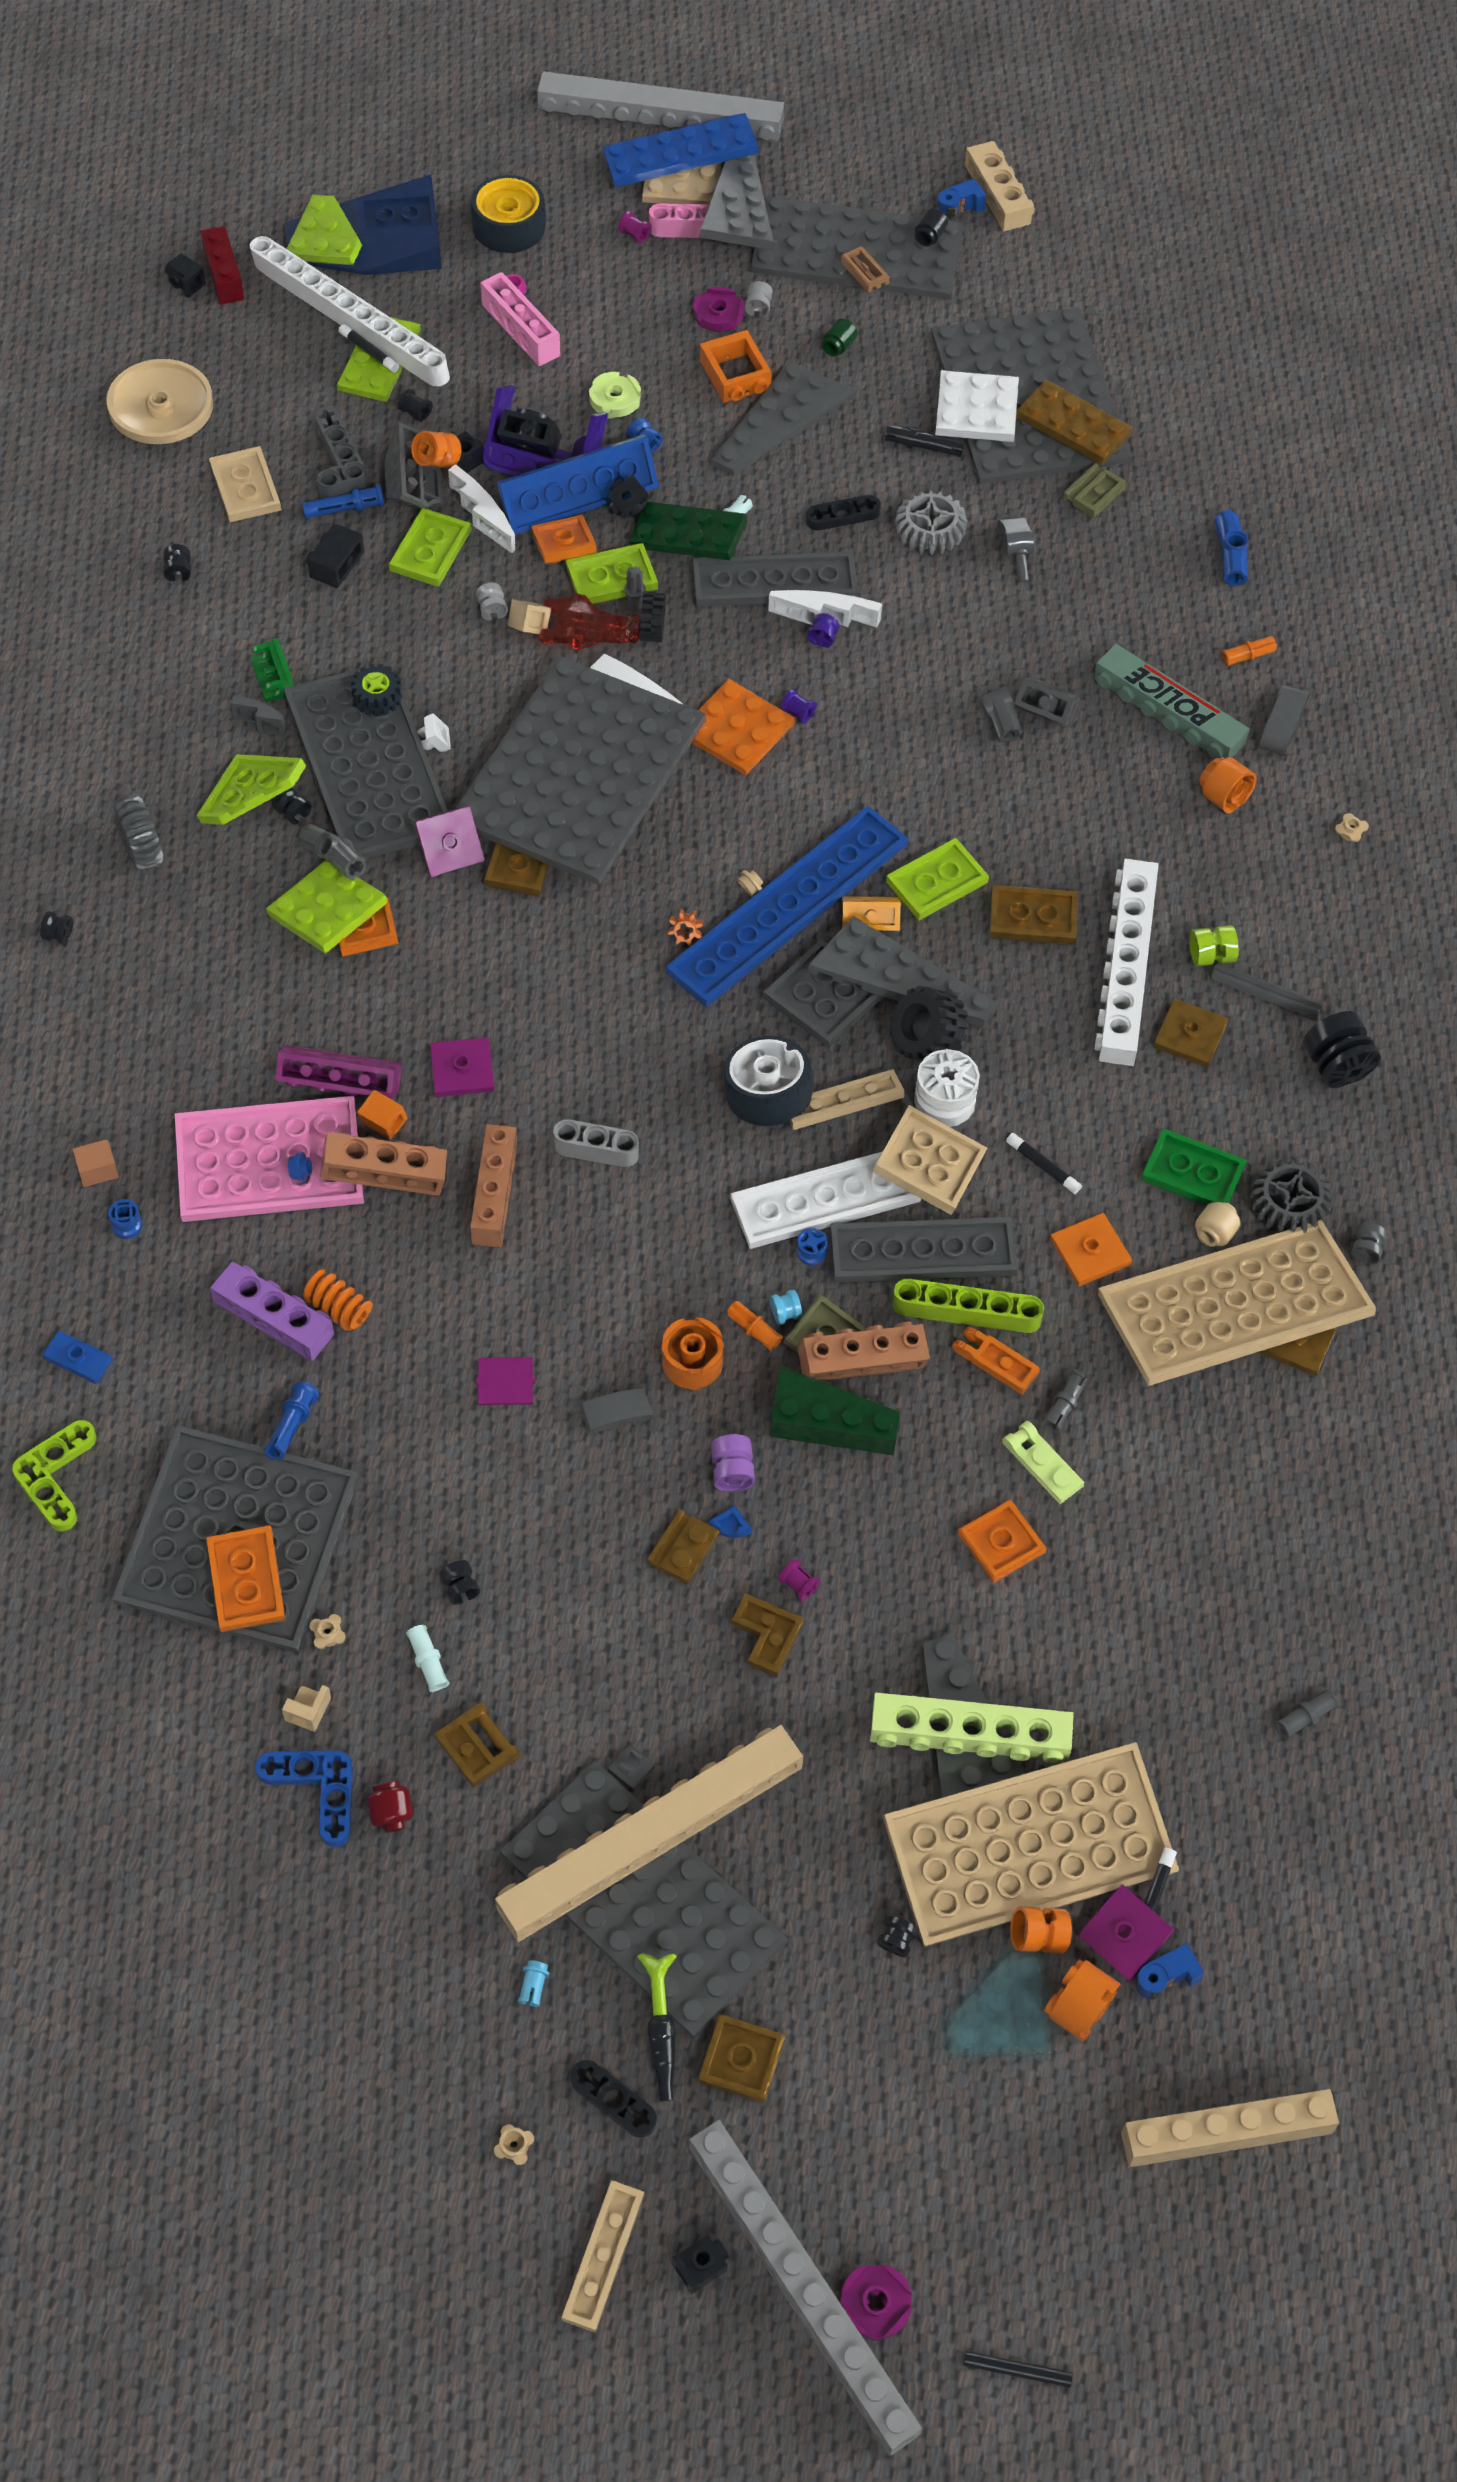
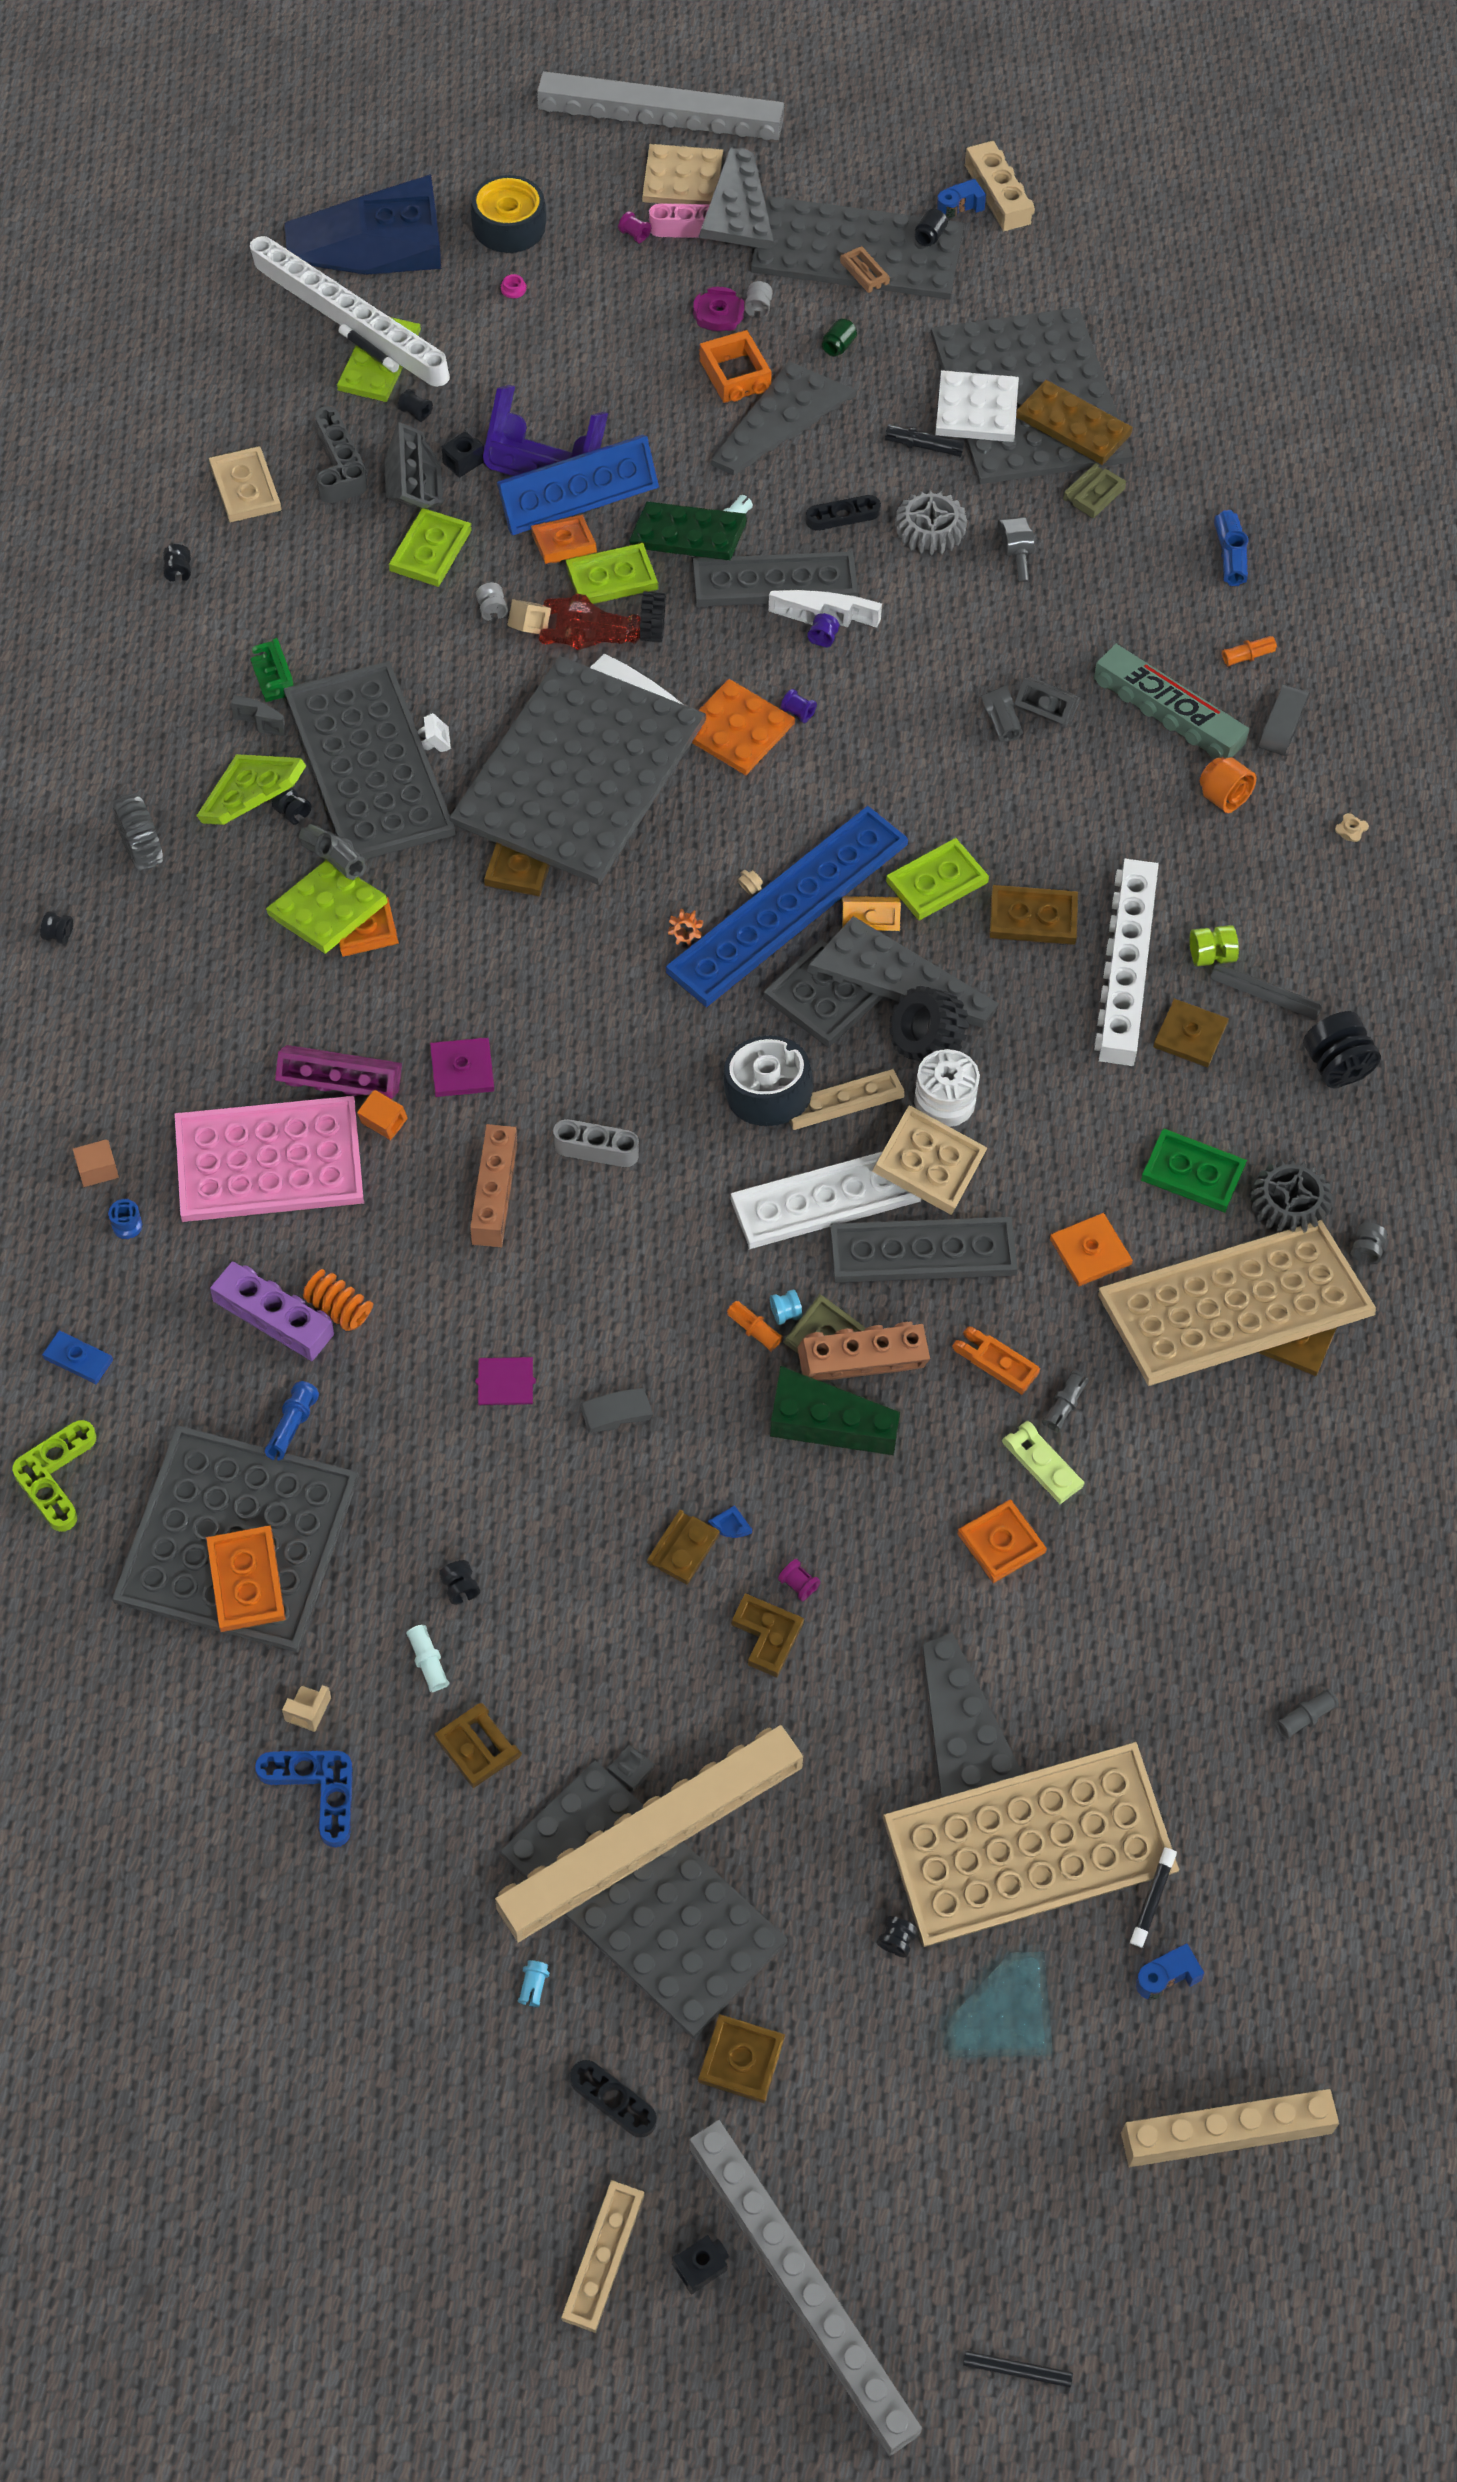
tan dish [107,359,213,444] -> none
black brick [165,253,206,298] -> none
dark red brick [200,226,244,305] -> none
lime plate [287,195,362,265] -> none
blue plate [288,1152,312,1182] -> none
blue pin [302,483,384,519] -> none
black brick [306,523,364,589] -> none
tan plate [310,1614,346,1649] -> none
nougat brick [320,1132,447,1195] -> none
black wheel [351,664,402,716] -> none
dark red head [367,1781,414,1833] -> none
orange wheel [411,431,461,468] -> none
plate [414,805,485,877] -> none
white slope [448,464,515,553] -> none
bright pink brick [480,272,560,367] -> none
tan plate [494,2124,534,2165] -> none
black brick [497,409,562,458] -> none
yellowish green plate [589,372,641,419] -> none
blue plate [602,113,759,187] -> none
black brick [608,474,651,518] -> none
dark grey axle [624,566,646,612] -> none
blue wheel [626,418,663,452] -> none
black piece [637,1953,676,2102] -> none
orange brick [662,1317,724,1391] -> none
medium lavender wheel [711,1434,755,1491] -> none
blue wheel [797,1228,828,1265] -> none
magenta plate [840,2264,912,2341] -> none
yellowish green brick [870,1692,1073,1764] -> none
lime beam [892,1279,1044,1333] -> none
black bar [1006,1133,1082,1194] -> none
orange wheel [1010,1906,1072,1954] -> none
orange brick [1044,1959,1121,2042] -> none
magenta plate [1078,1884,1175,1982] -> none
tan head [1195,1202,1240,1247] -> none

